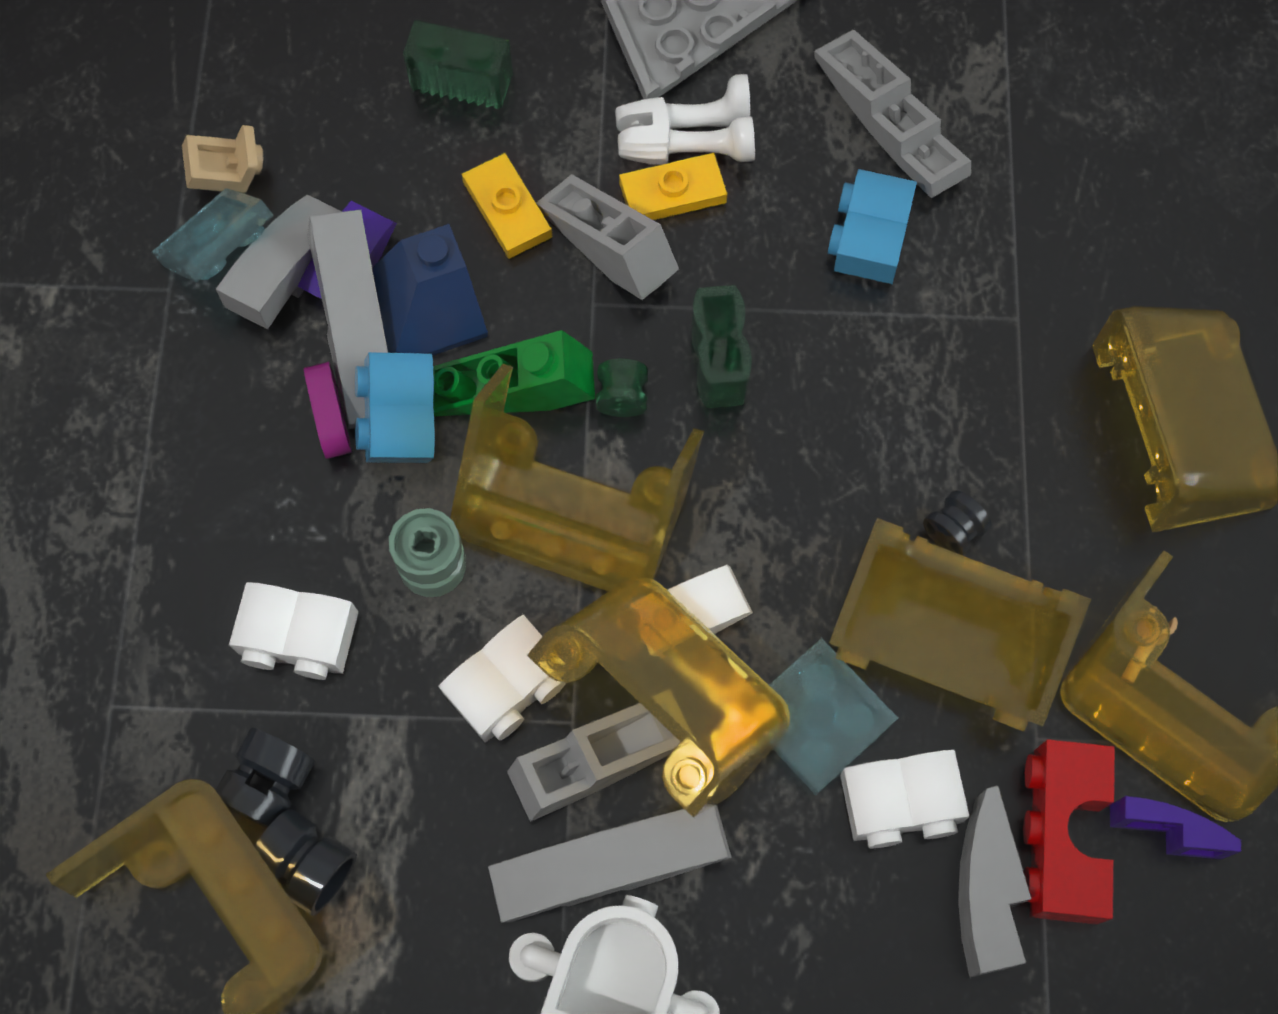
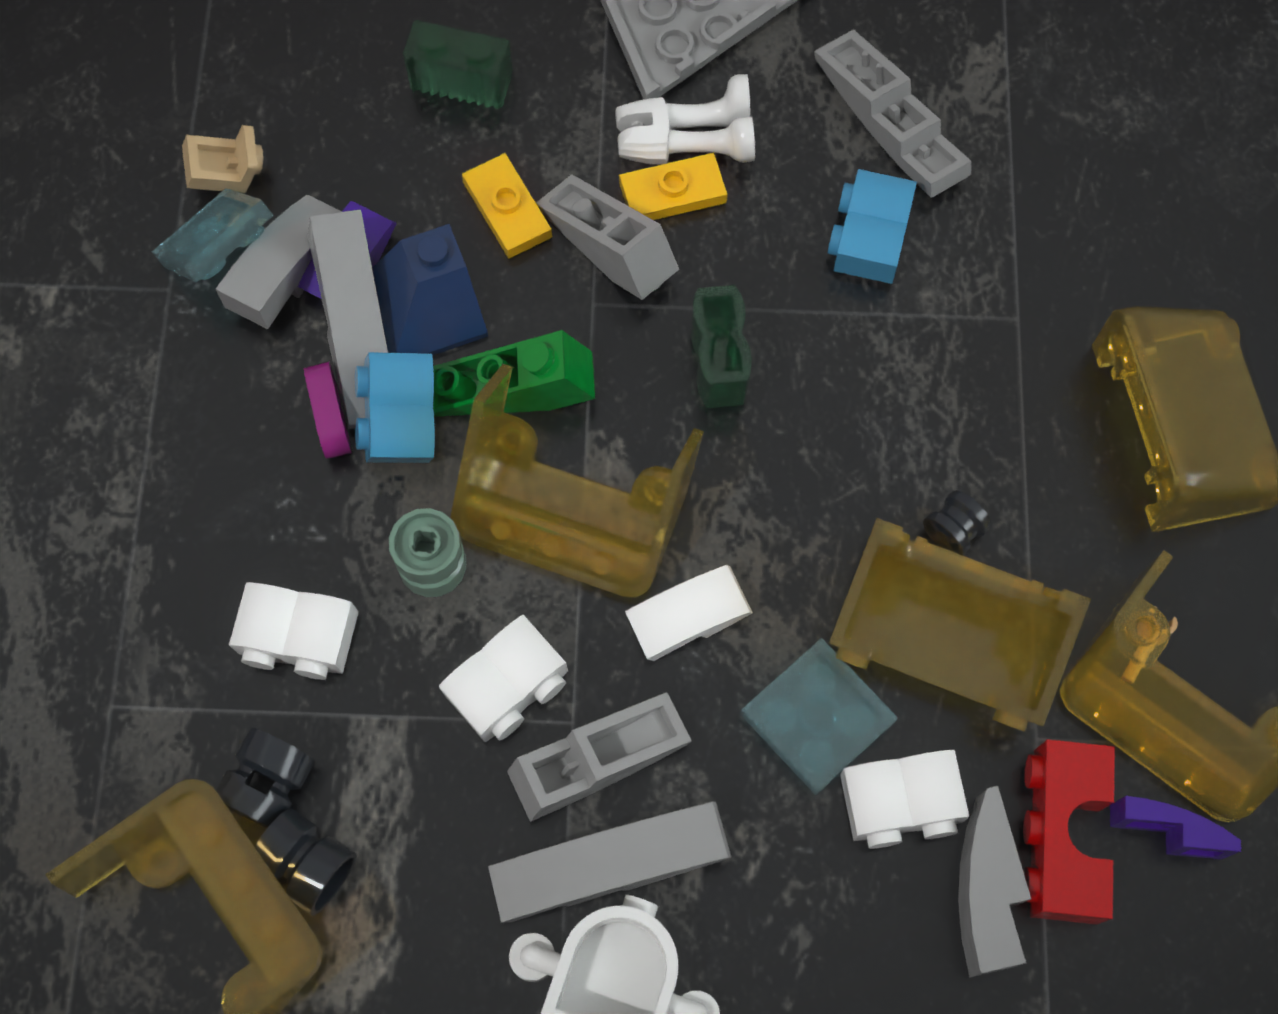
clear yellow windscreen [527,578,791,818] -> none
clear green wheel [596,359,648,417] -> none

